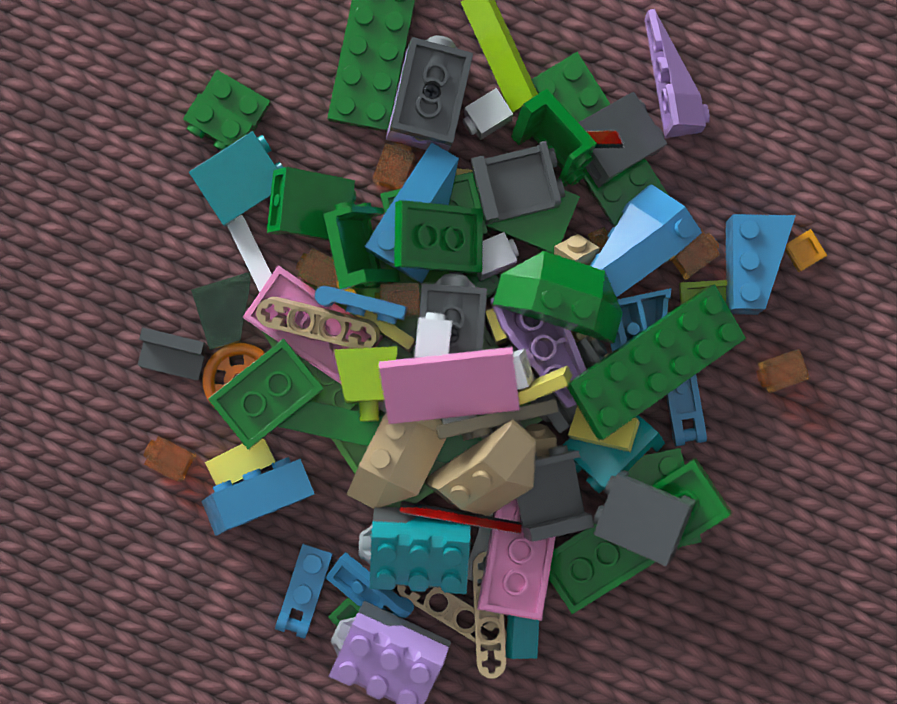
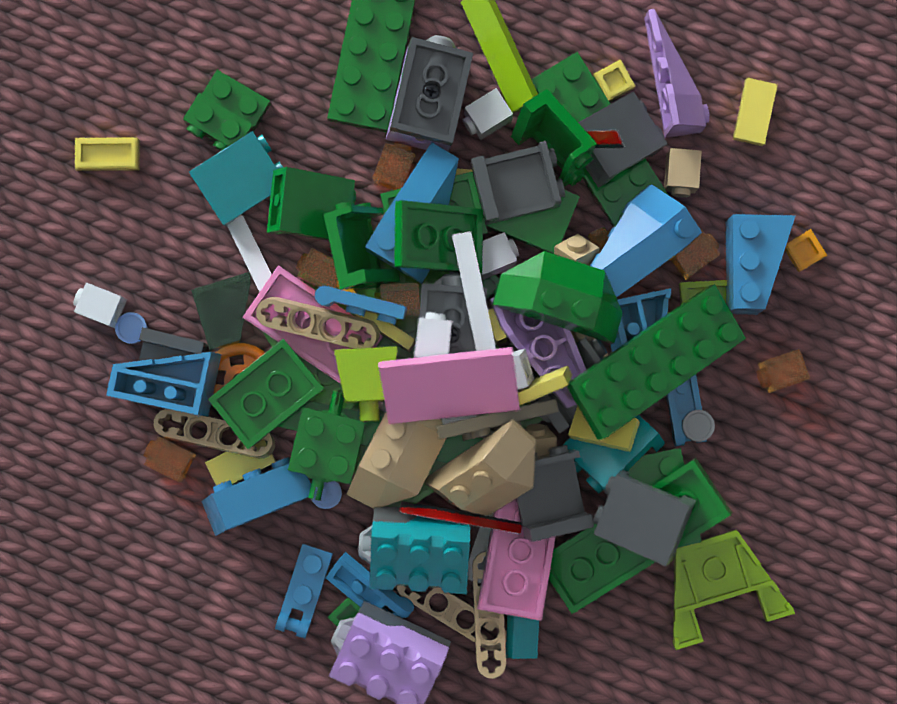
none -> white brick [73,283,127,328]
none -> light yellow tile [75,137,139,171]
none -> dark azure wedge [106,352,222,416]
none -> light blue piece [115,312,148,344]
none -> tan beam [154,409,275,459]
none -> green plate [288,391,365,501]
none -> light blue piece [311,481,342,509]
none -> white sticker [452,232,496,351]
none -> light yellow tile [593,59,635,102]
none -> tan brick [664,148,702,197]
none -> lime wing [673,530,795,650]
none -> light grey piece [682,410,715,442]
none -> light yellow tile [733,78,778,146]

